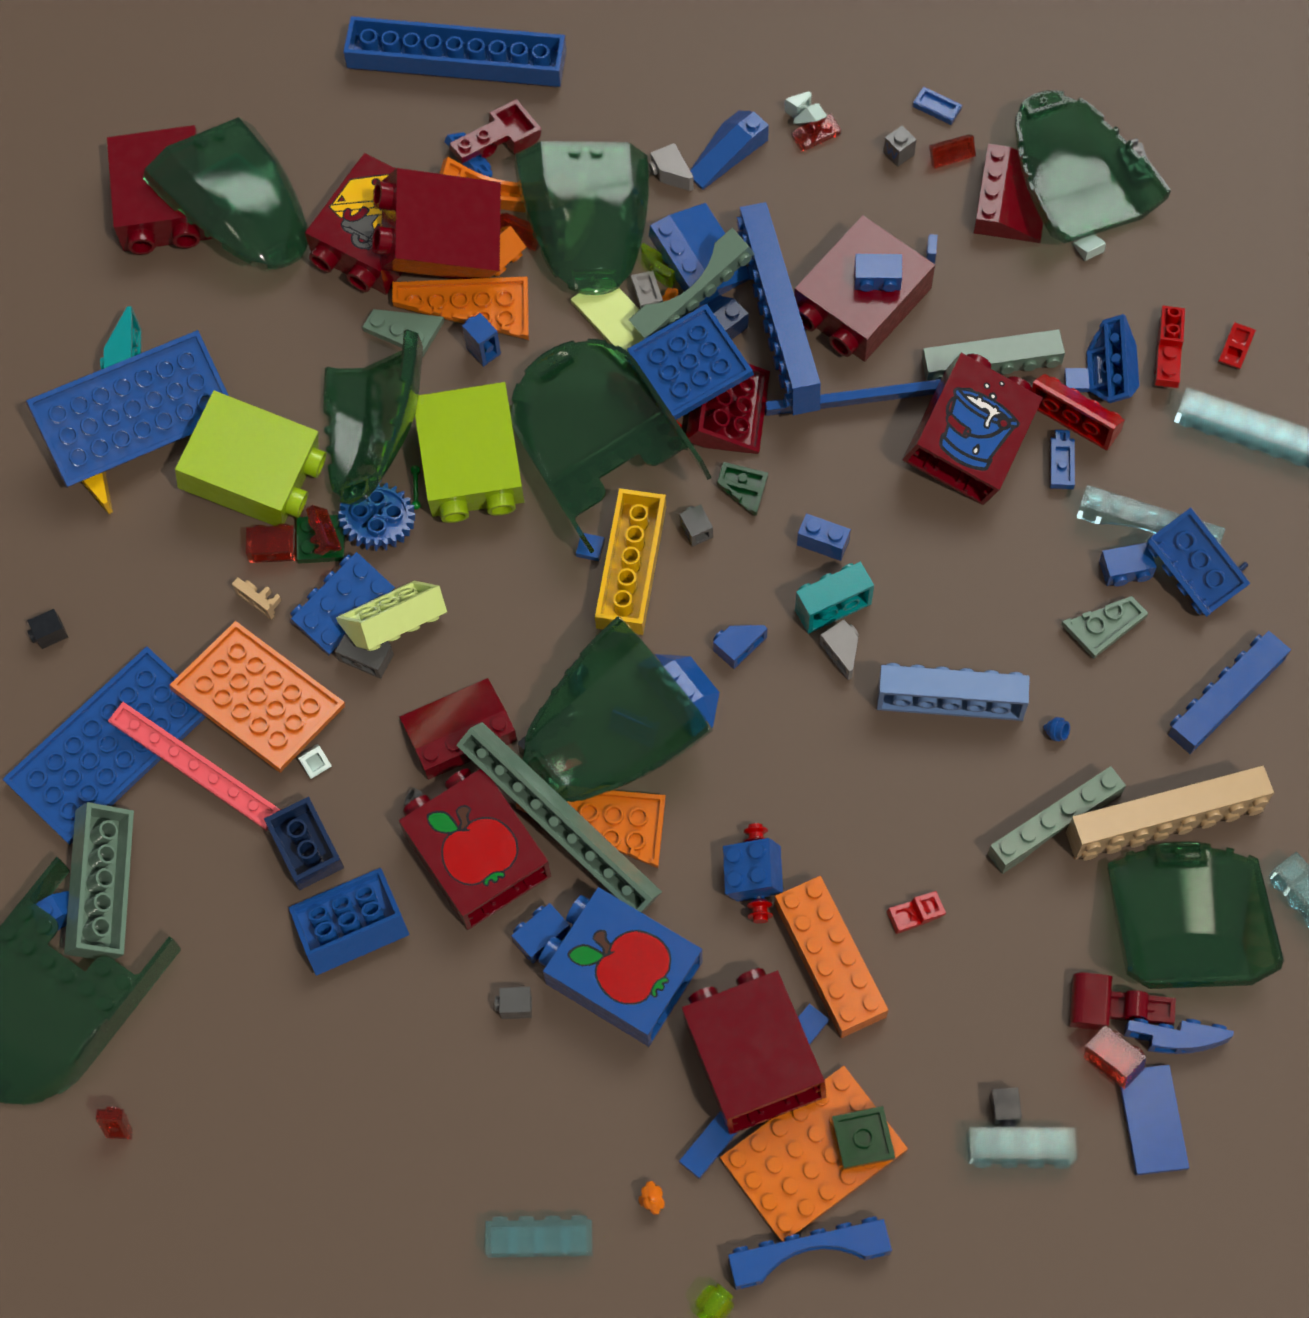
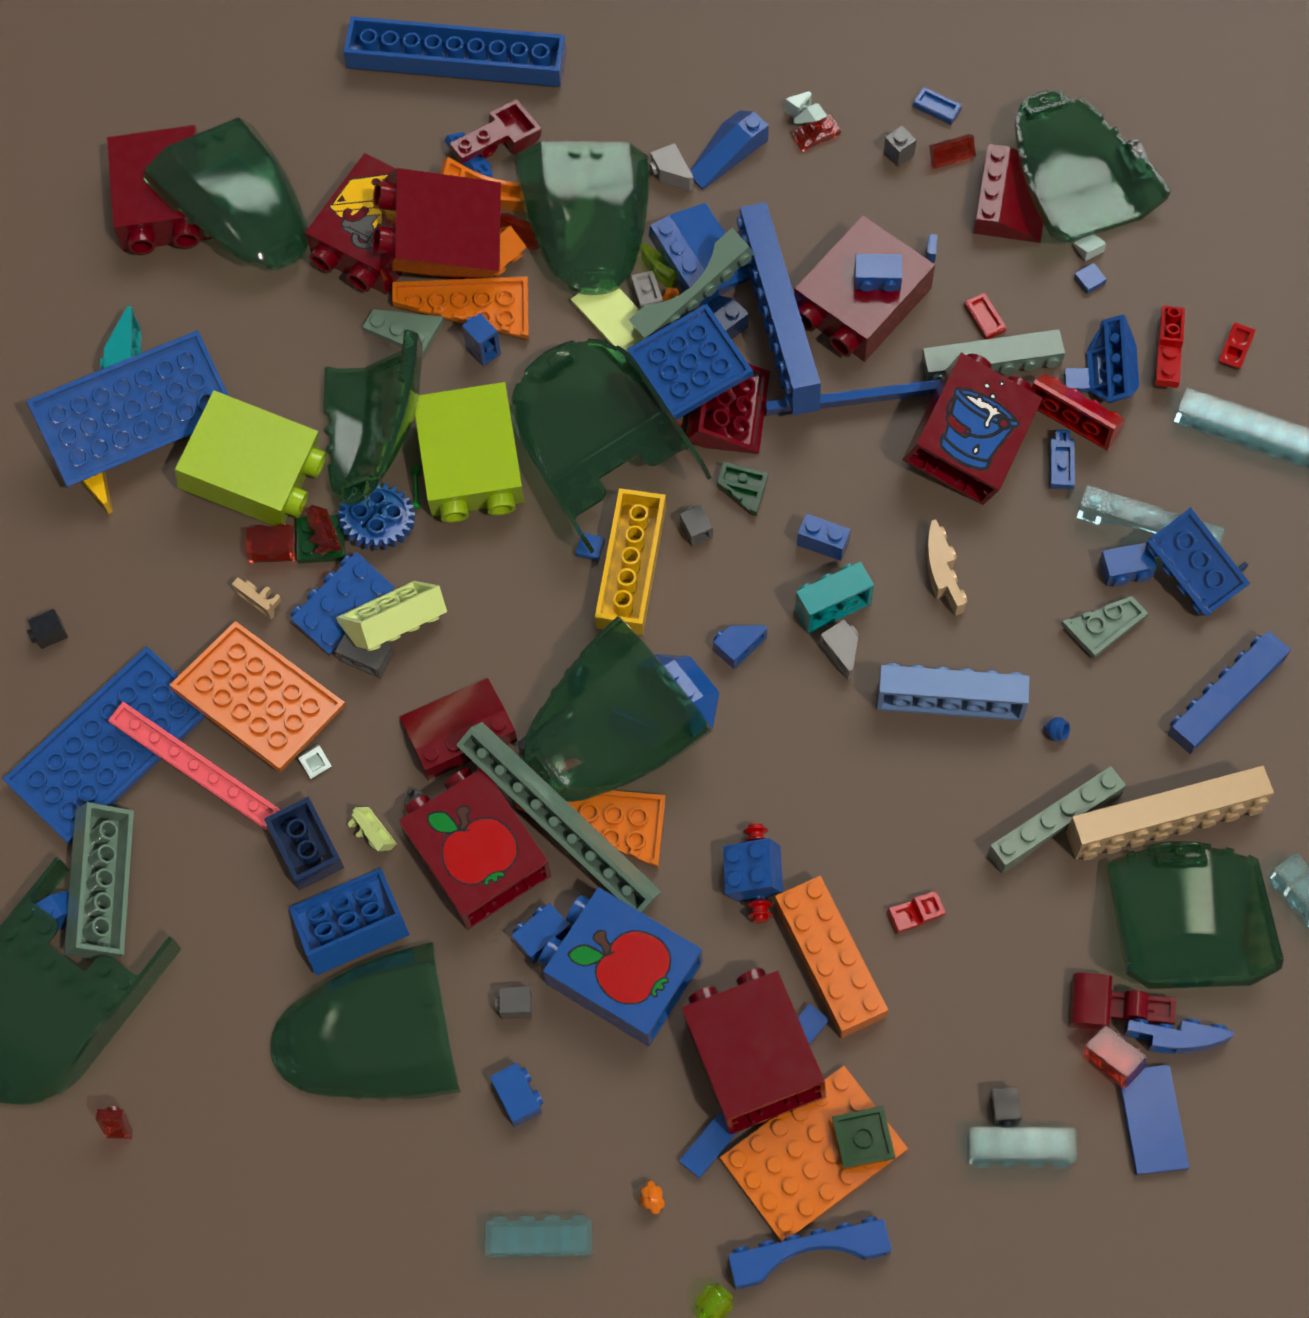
none -> clear green windscreen [271,942,461,1100]
none -> yellowish green plate [348,807,397,851]
none -> blue brick [490,1063,544,1127]
none -> tan slope [926,519,968,616]
none -> tile [964,292,1007,340]
none -> tile [1074,263,1107,294]

